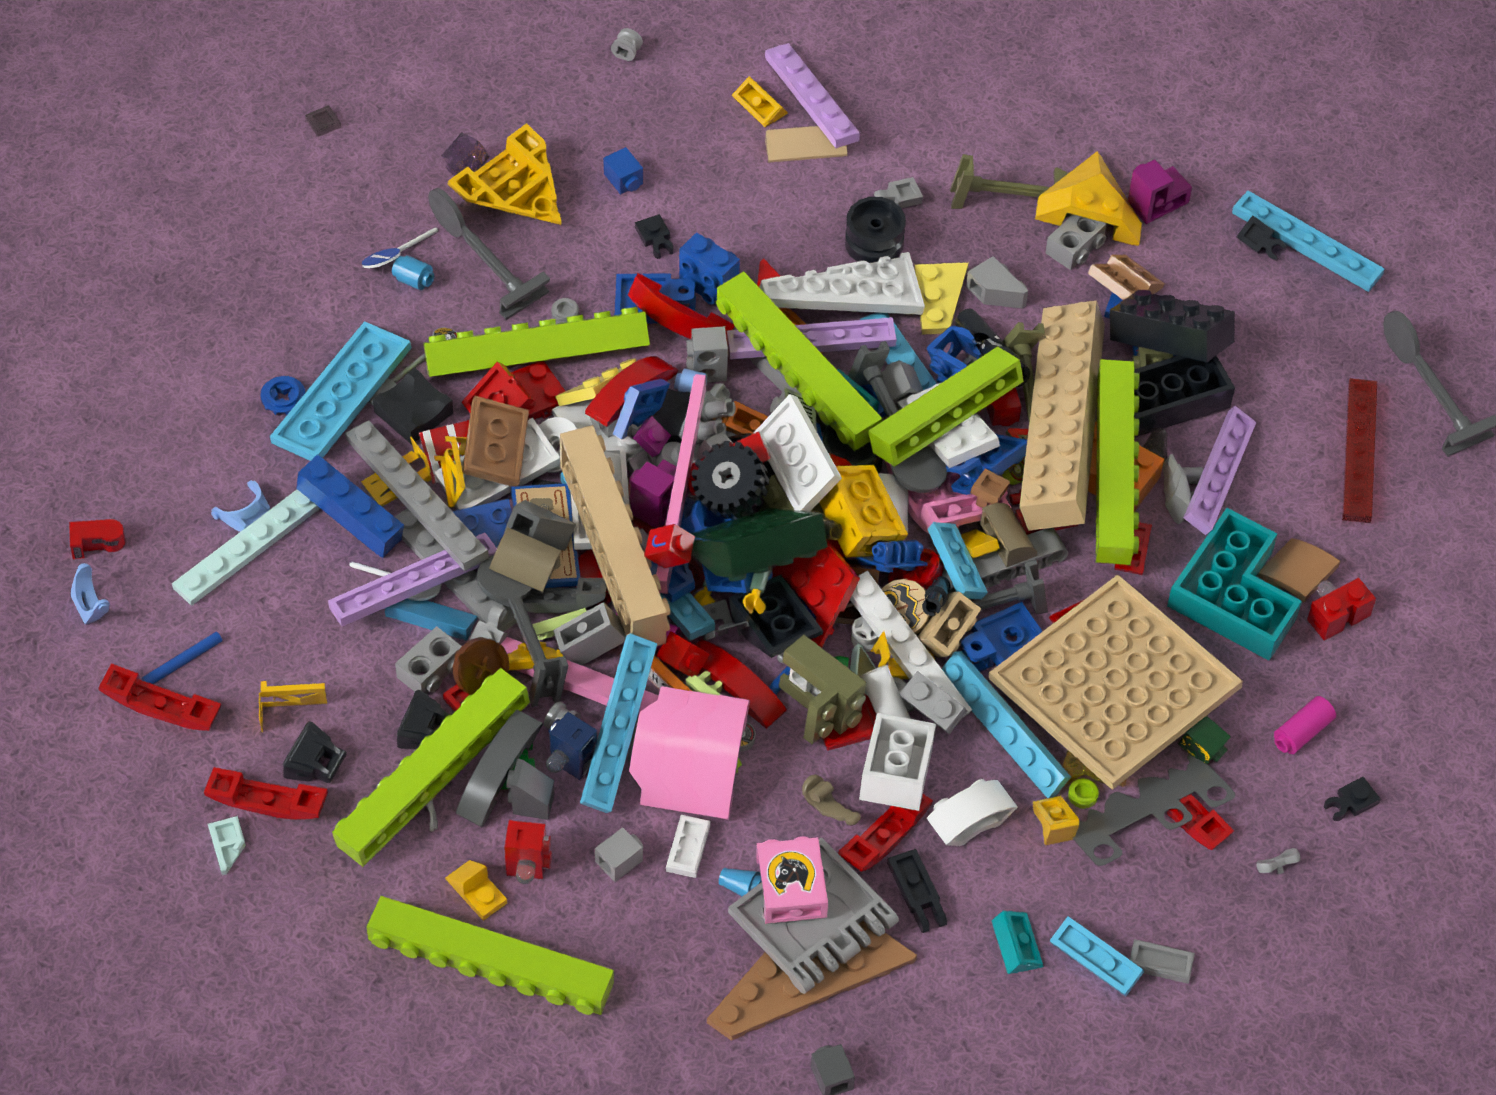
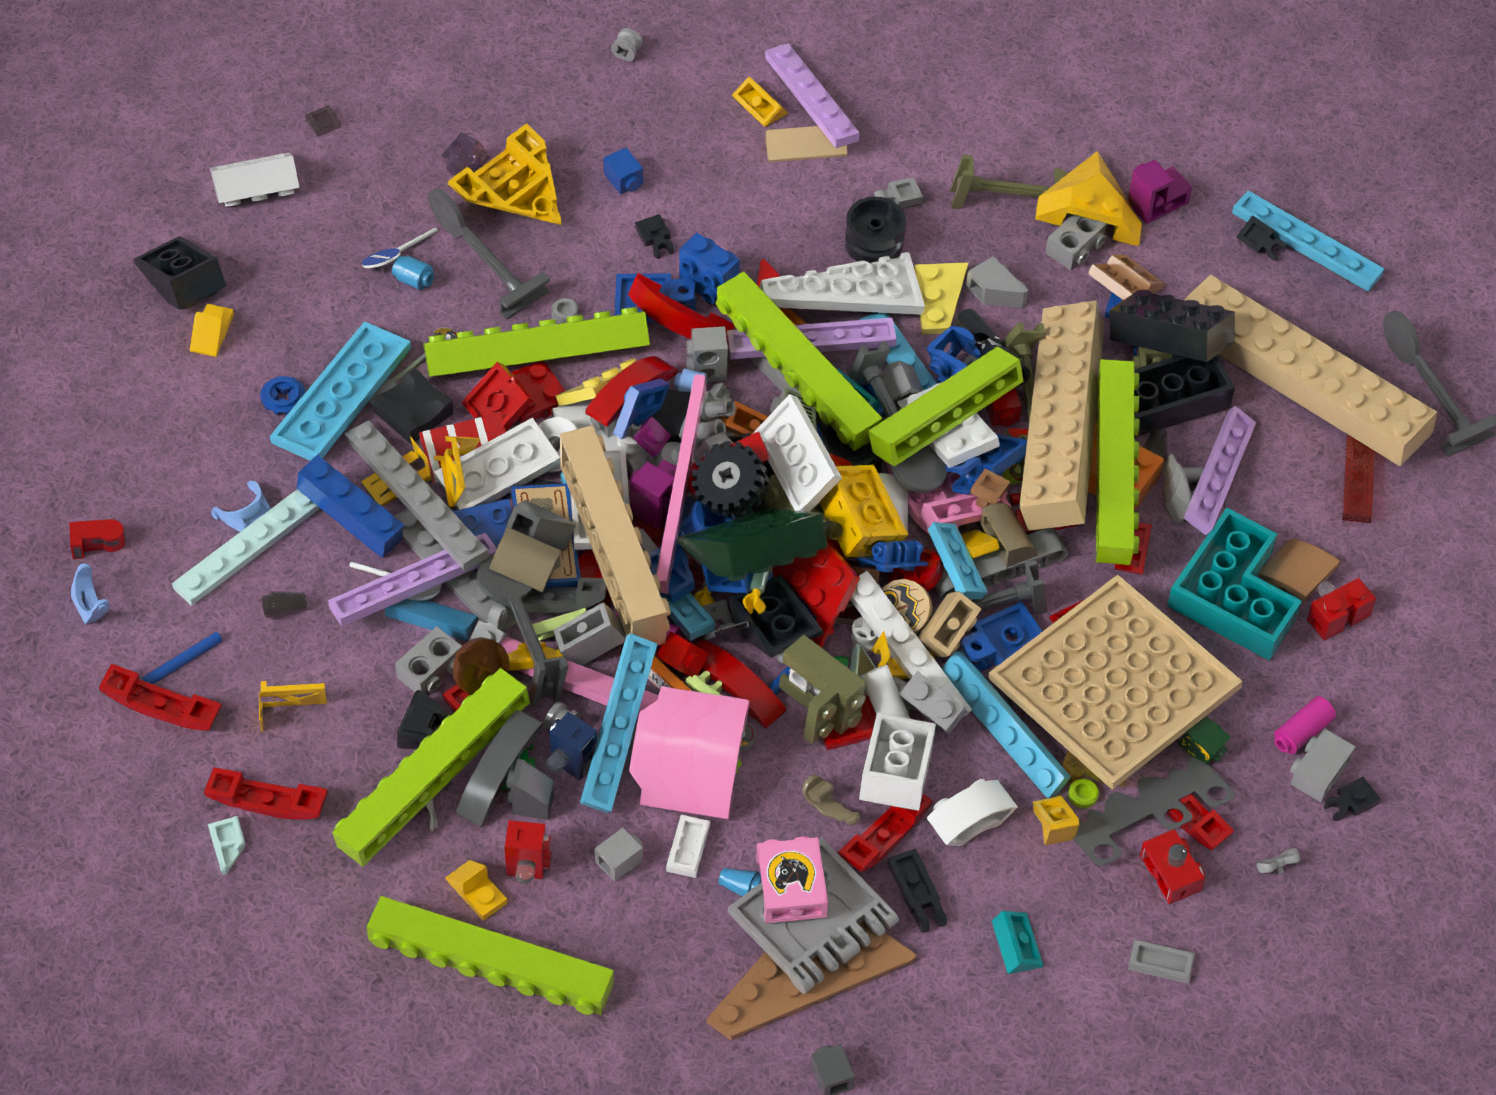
black piece [283,721,347,783] -> none
medium nougat tile [462,396,529,486] -> none
red brick [644,524,695,569] -> none
black pin [922,576,951,616] -> none
medium azure plate [1050,916,1144,997] -> none
none -> black slope [133,236,227,310]
none -> yellow slope [190,304,234,357]
none -> white slope [210,152,299,207]
none -> clear smoke cone [262,591,307,620]
none -> red piece [1140,829,1205,905]
none -> tan brick [1184,274,1437,466]
none -> light grey brick [1290,728,1356,802]

